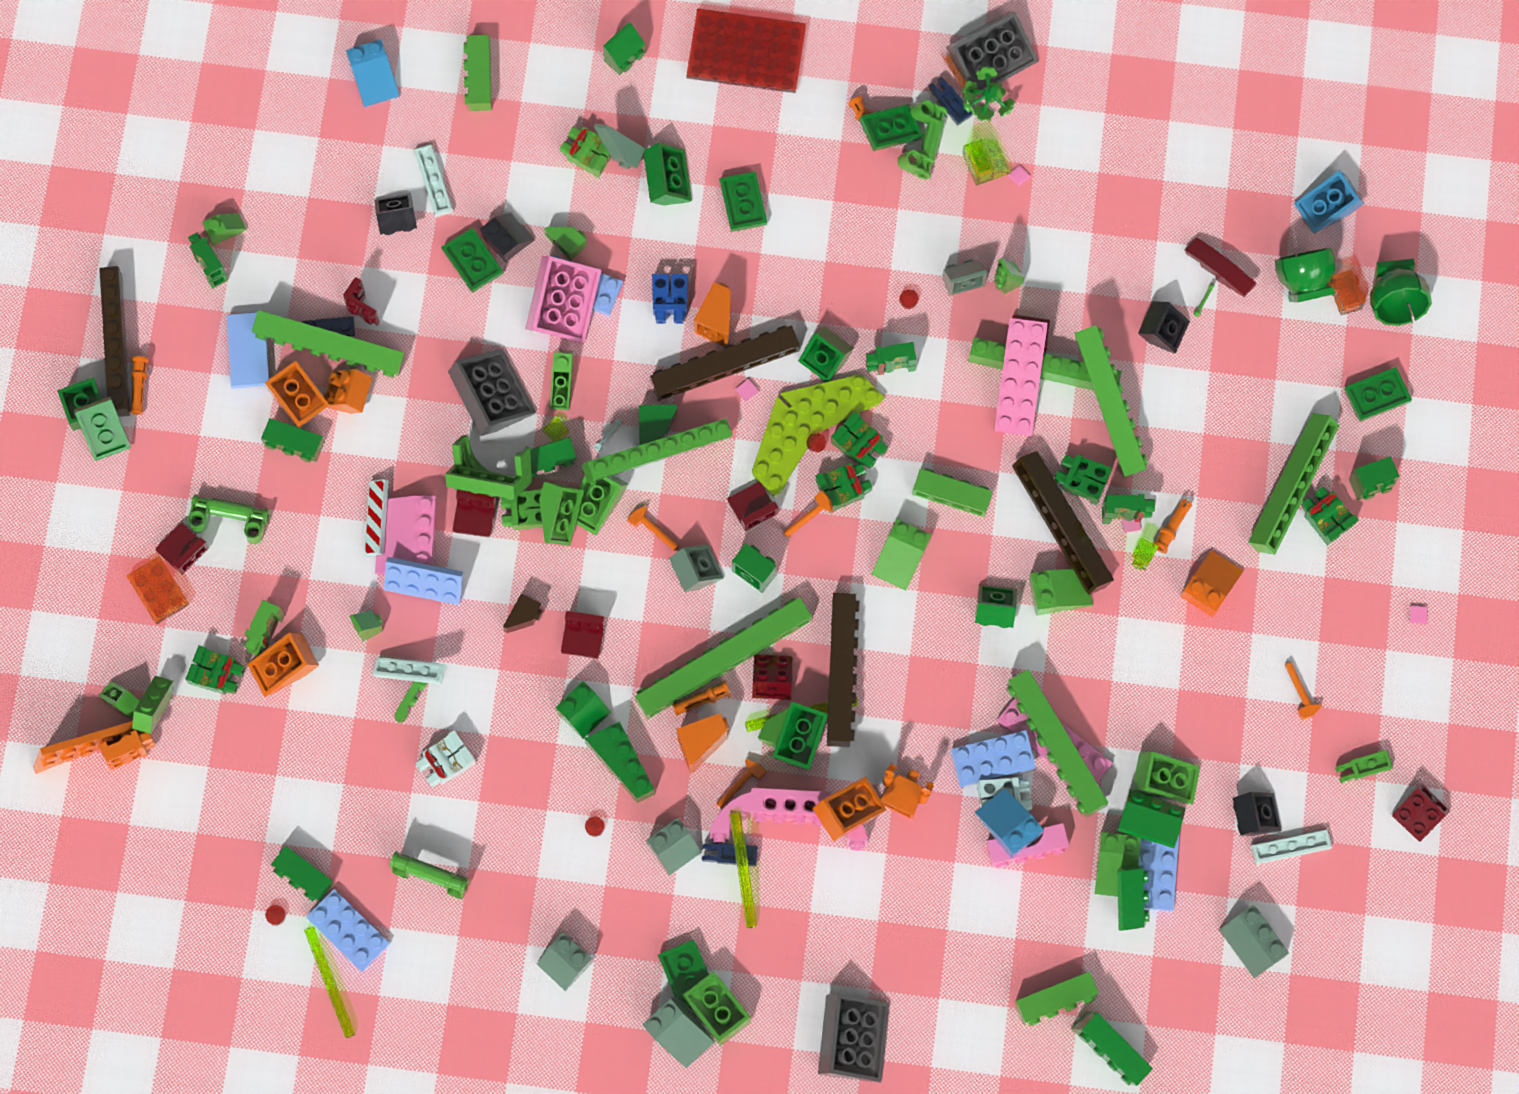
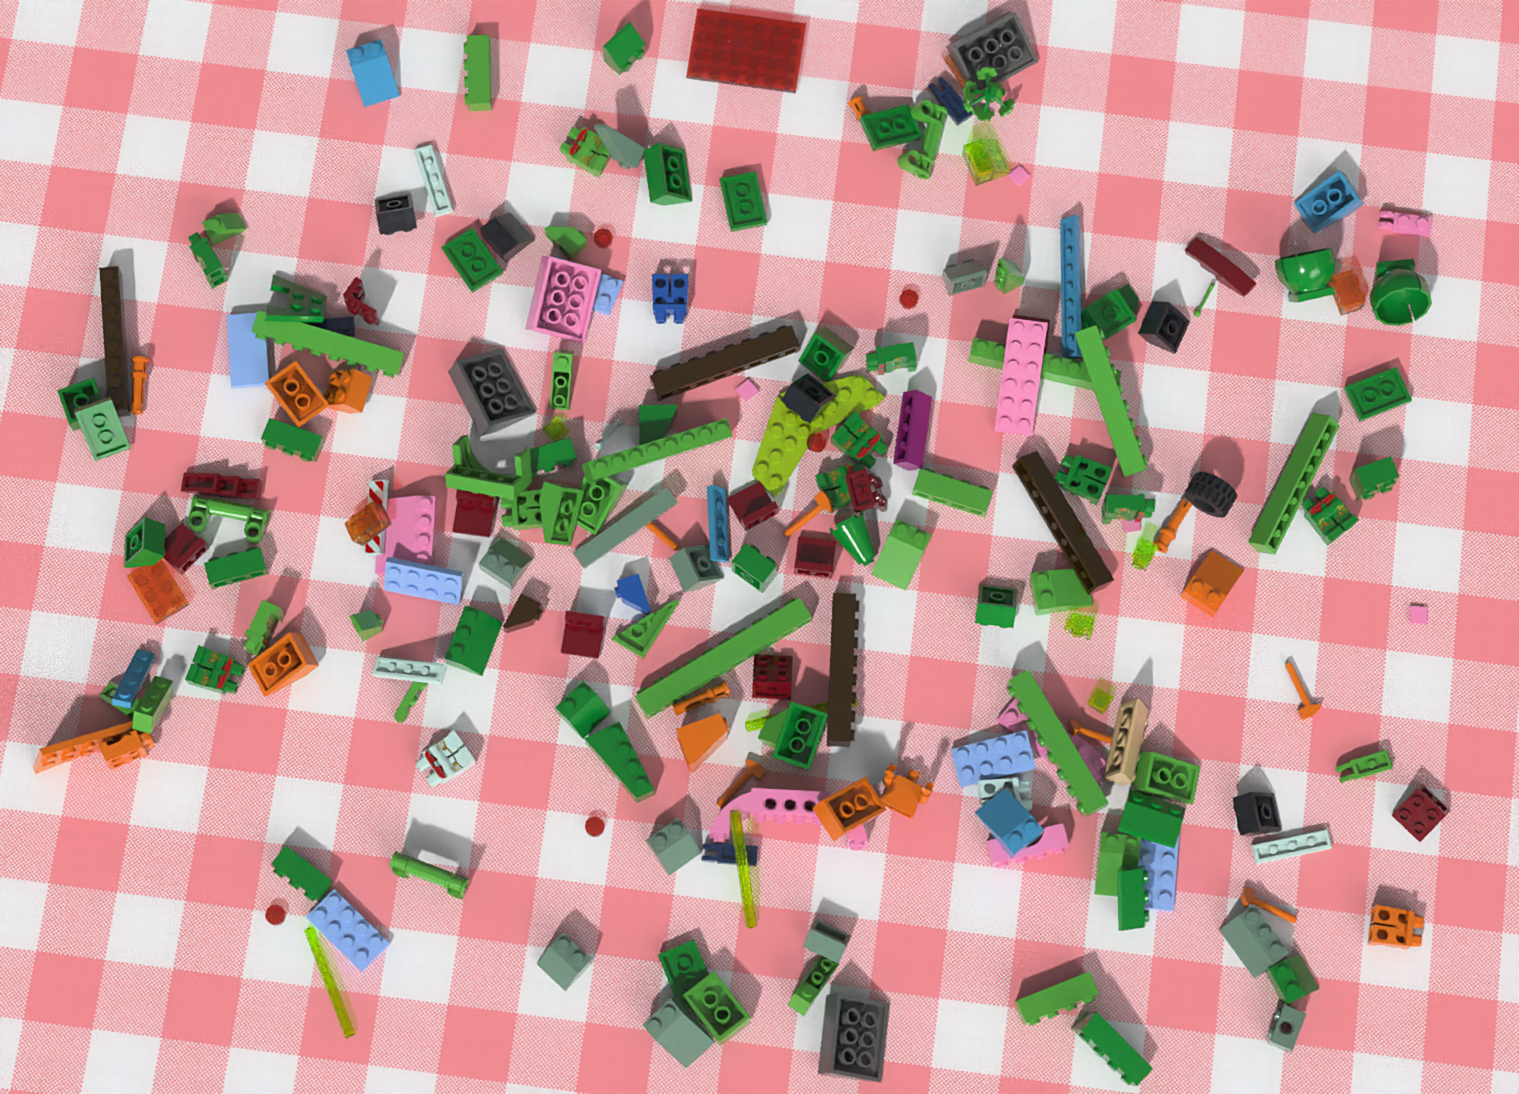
orange slope [694,282,731,347] -> none
none -> dark azure plate [112,649,156,709]
none -> green slope [124,517,166,568]
none -> dark red slope [181,473,262,499]
none -> green brick [204,547,268,589]
none -> green wing [265,275,327,323]
none -> clear orange brick [344,501,392,546]
none -> green slope [444,605,503,676]
none -> sand green slope [479,538,534,590]
none -> sand green tile [573,487,678,569]
none -> clear red tile [594,229,613,248]
none -> bright green wing [612,600,679,659]
none -> blue slope [614,574,651,615]
none -> dark azure plate [707,485,729,563]
none -> black slope [781,373,837,424]
none -> bright green slope [788,955,839,1016]
none -> dark red bracket [794,537,836,578]
none -> sand green brick [803,919,852,963]
none -> green cone [829,511,876,566]
none -> dark red bracket [845,469,887,513]
none -> magenta brick [893,390,932,471]
none -> dark azure plate [1060,215,1082,360]
none -> clear neon green brick [1064,613,1095,640]
none -> orange piece [1068,718,1112,744]
none -> green piece [1081,284,1138,341]
none -> clear neon green plate [1087,687,1114,715]
none -> tan slope [1103,699,1148,786]
none -> black tyre [1184,471,1237,518]
none -> orange piece [1241,886,1297,924]
none -> green slope [1265,954,1319,1006]
none -> sand green brick [1266,1005,1306,1053]
none -> orange hips [1368,904,1424,949]
none -> bright pink hinge [1378,211,1432,237]

